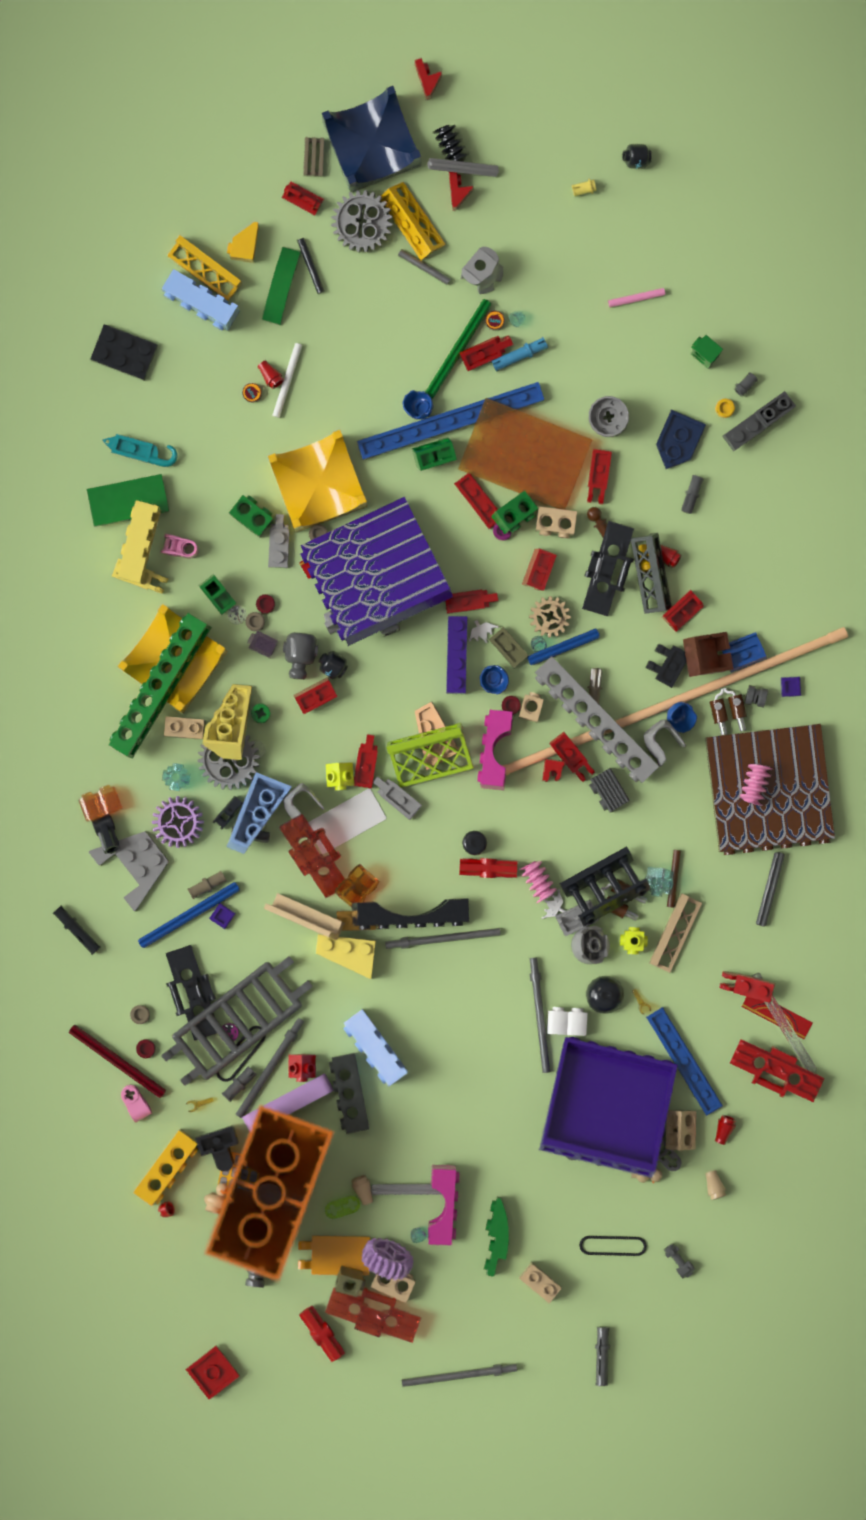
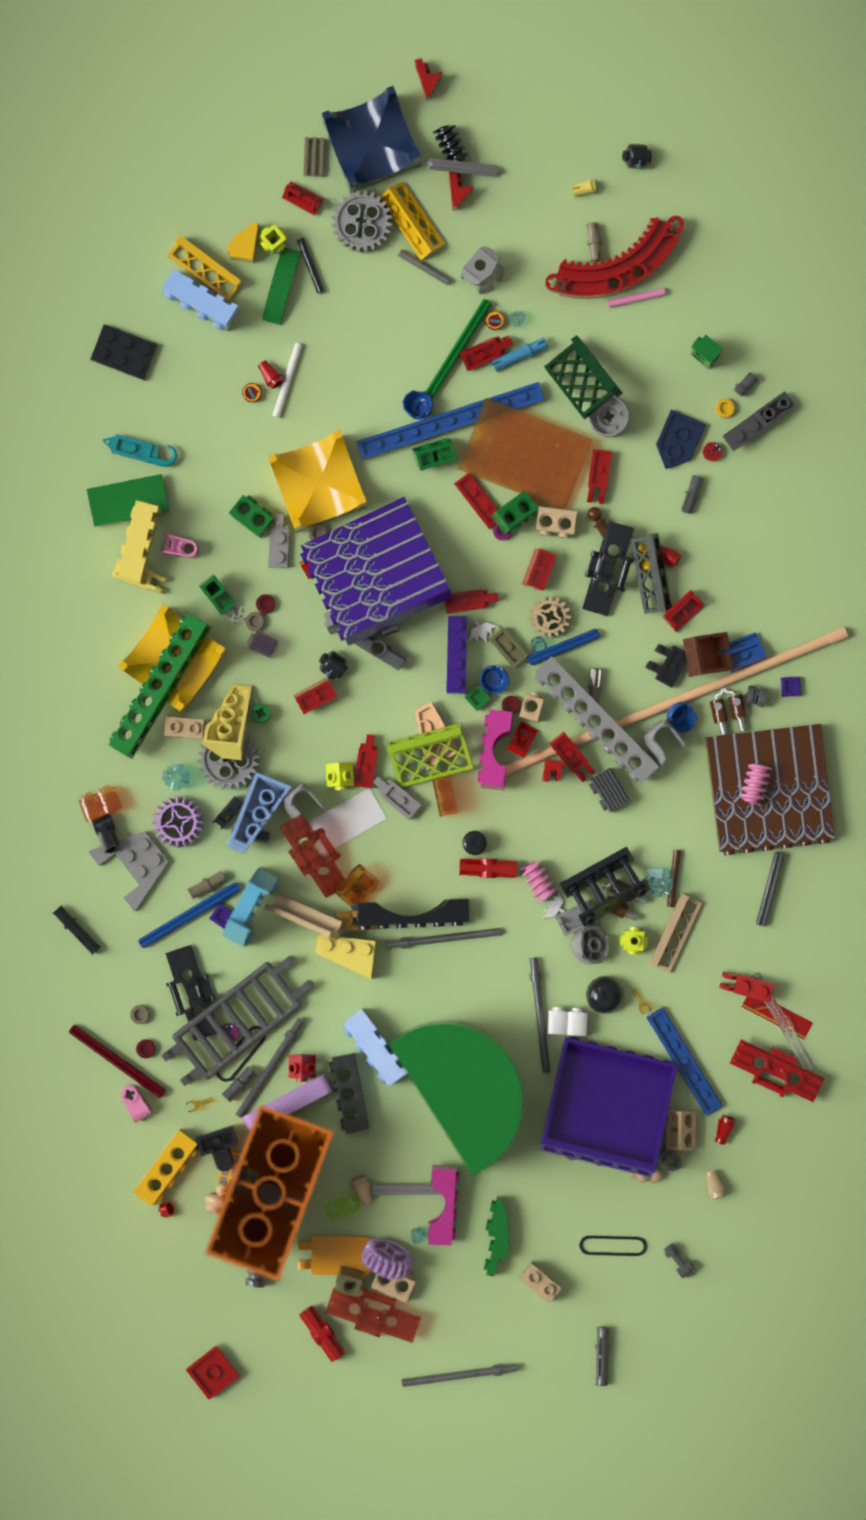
dark grey piece [283,632,318,680] -> none
none -> medium azure wedge [223,867,281,946]
none -> neon yellow brick [260,224,288,254]
none -> dark grey piece [354,635,407,671]
none -> green brick [389,1021,522,1176]
none -> clear orange brick [432,775,458,817]
none -> green plate [464,684,491,711]
none -> red slope [507,722,538,758]
none -> dark green fence [544,335,623,420]
none -> red gear [545,215,684,299]
none -> dark tan pin [586,222,603,262]
none -> red tile [703,442,722,462]

